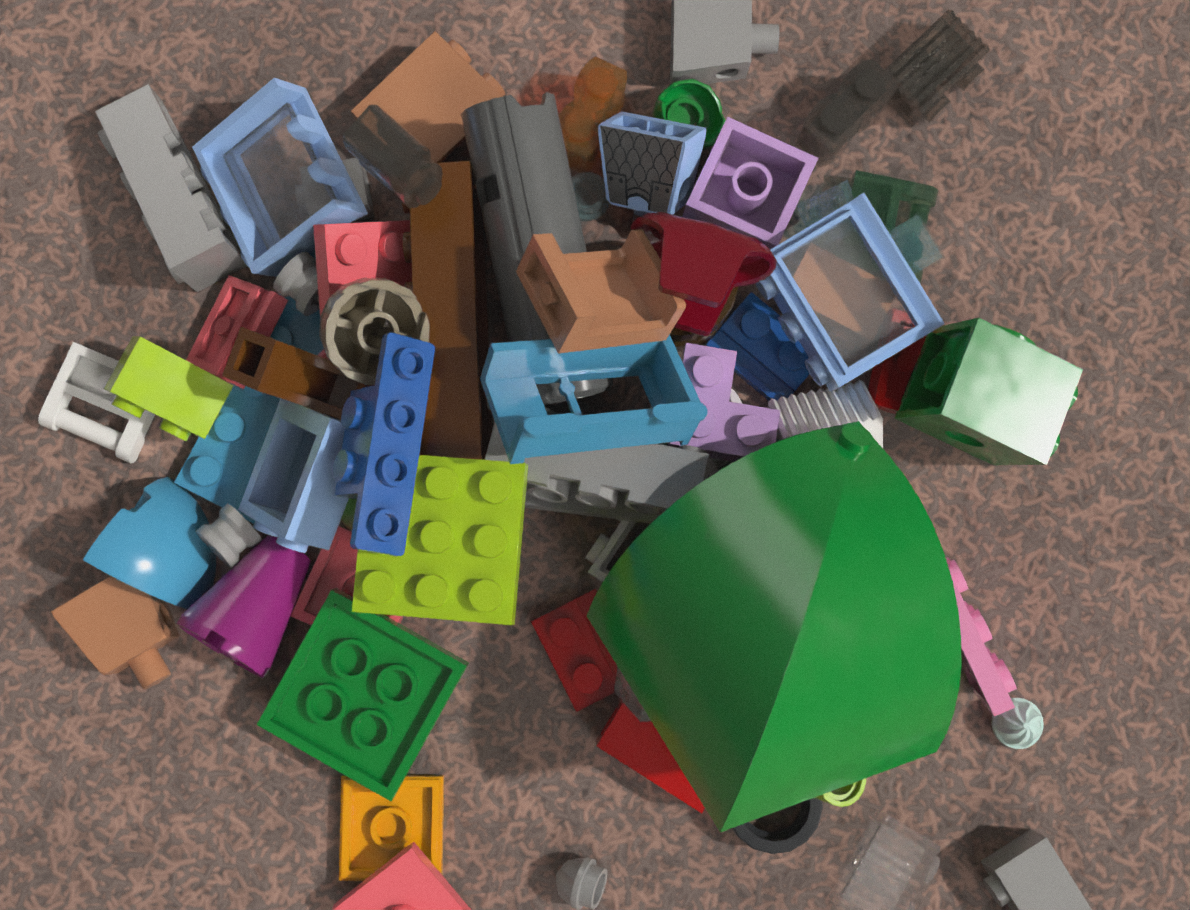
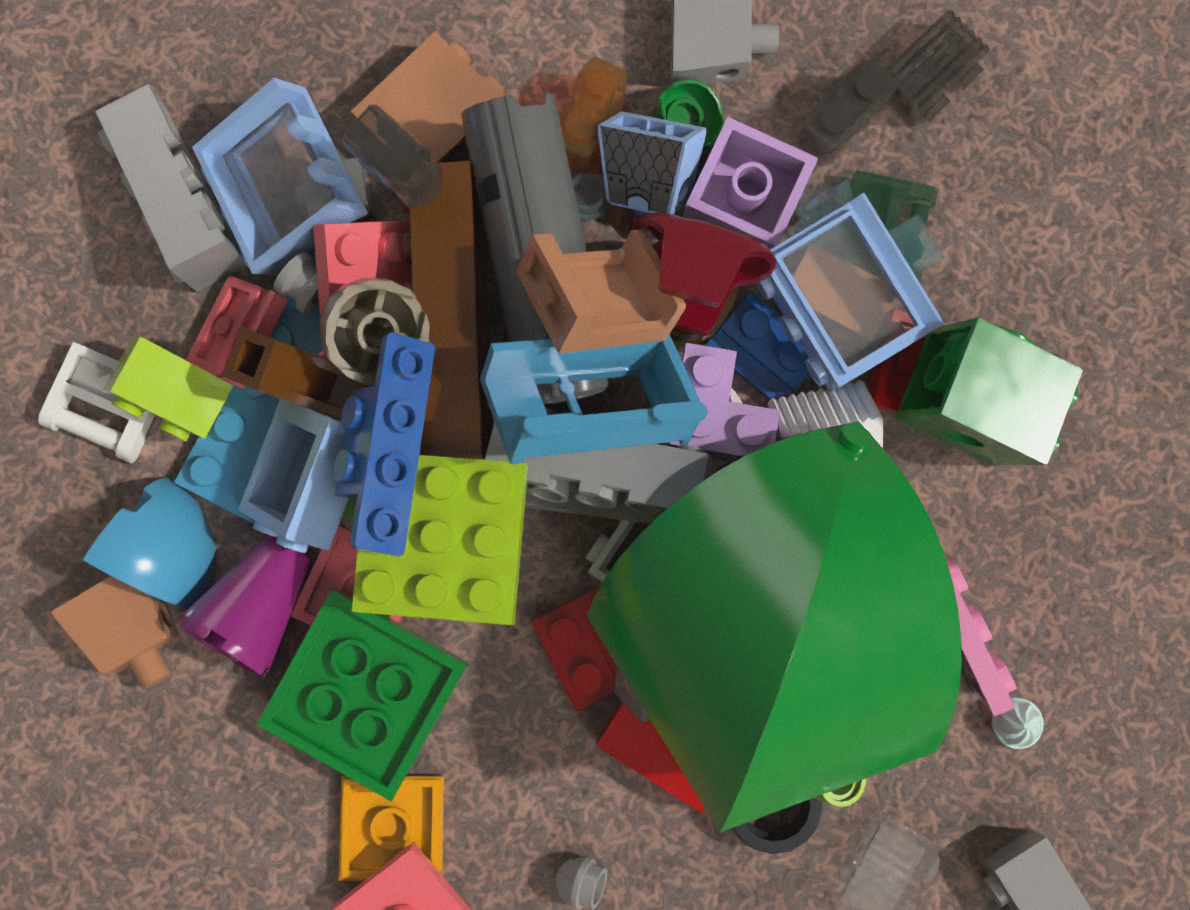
light grey wheel [196,503,262,568] -> none

